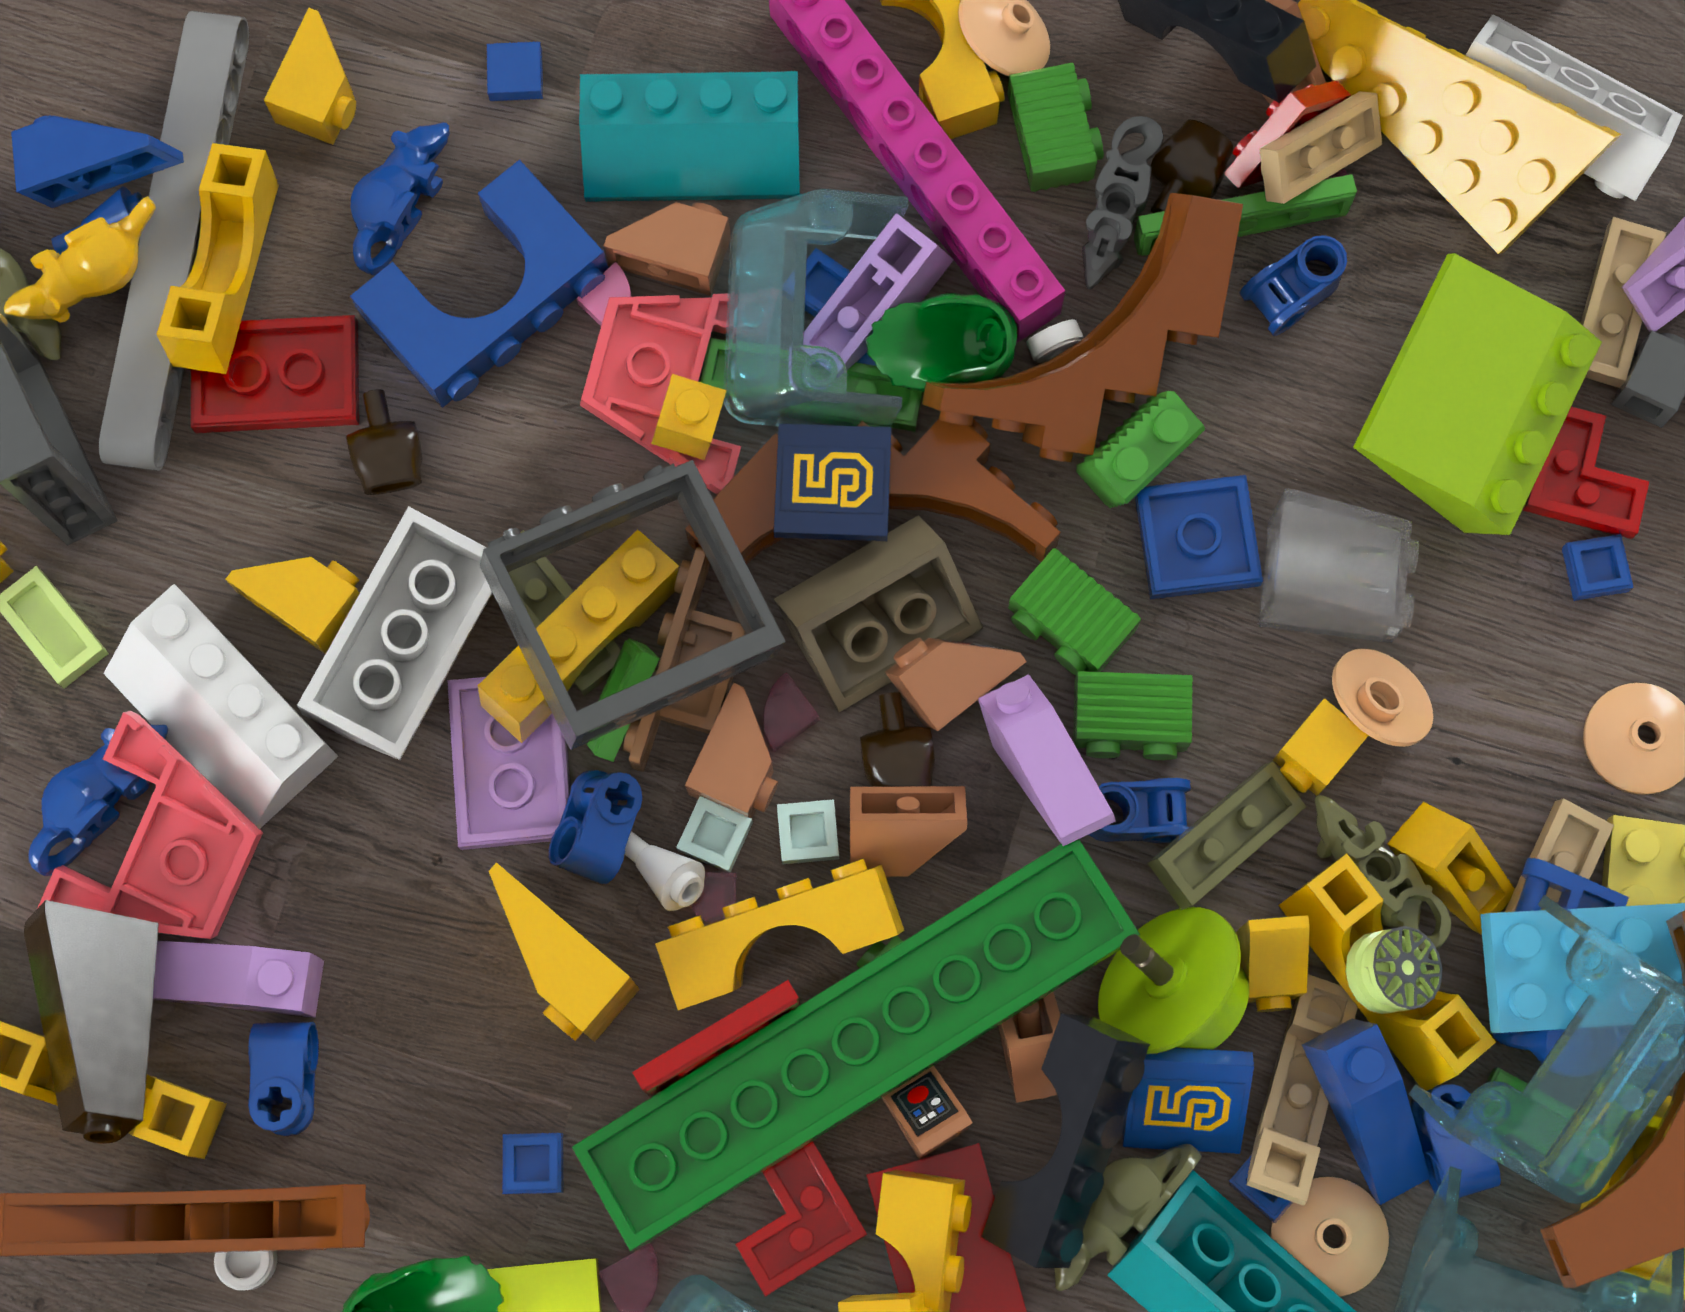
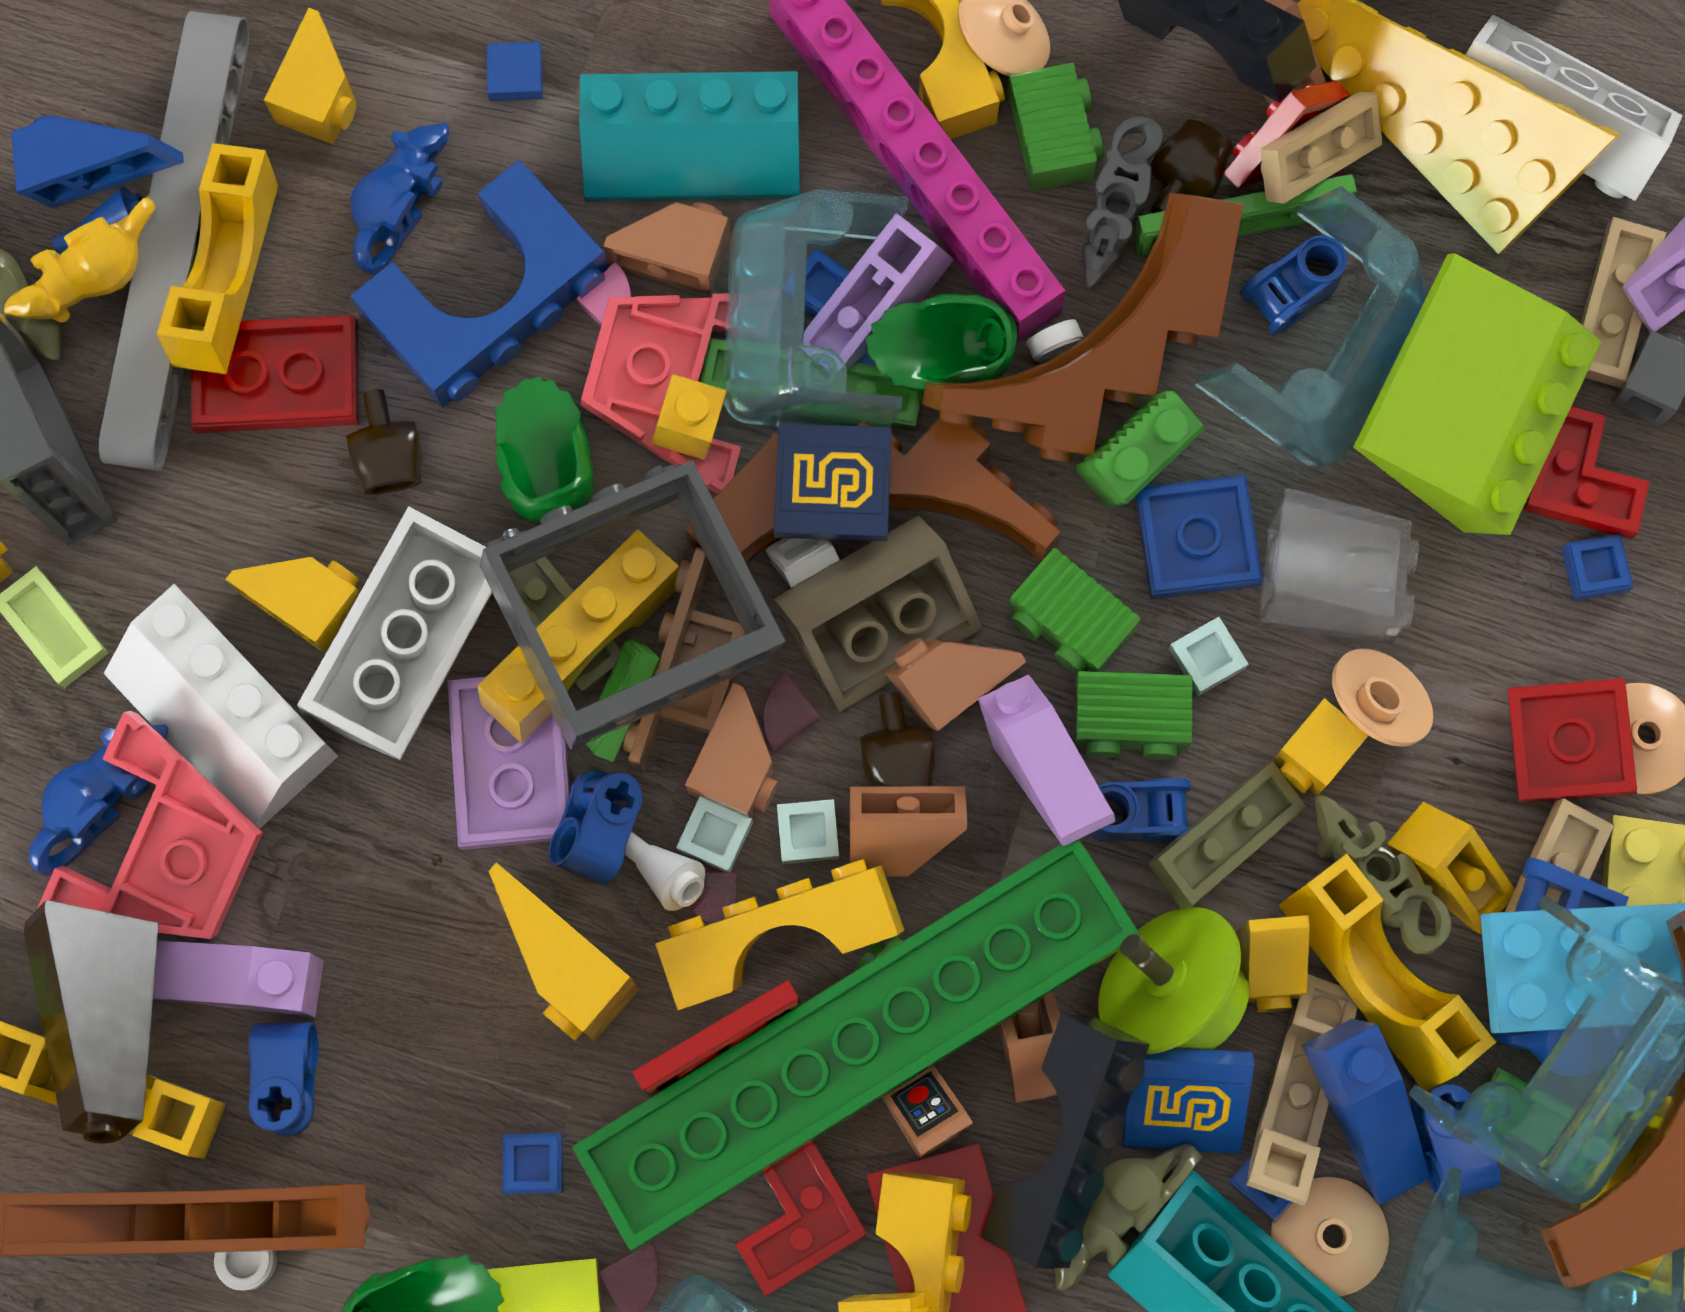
yellowish green wheel [1345,926,1442,1014] -> none
none -> green hair [494,377,594,525]
none -> white tile [765,538,840,588]
none -> light aqua plate [1169,617,1249,696]
none -> clear light blue windscreen [1194,186,1428,467]
none -> red plate [1507,678,1637,804]

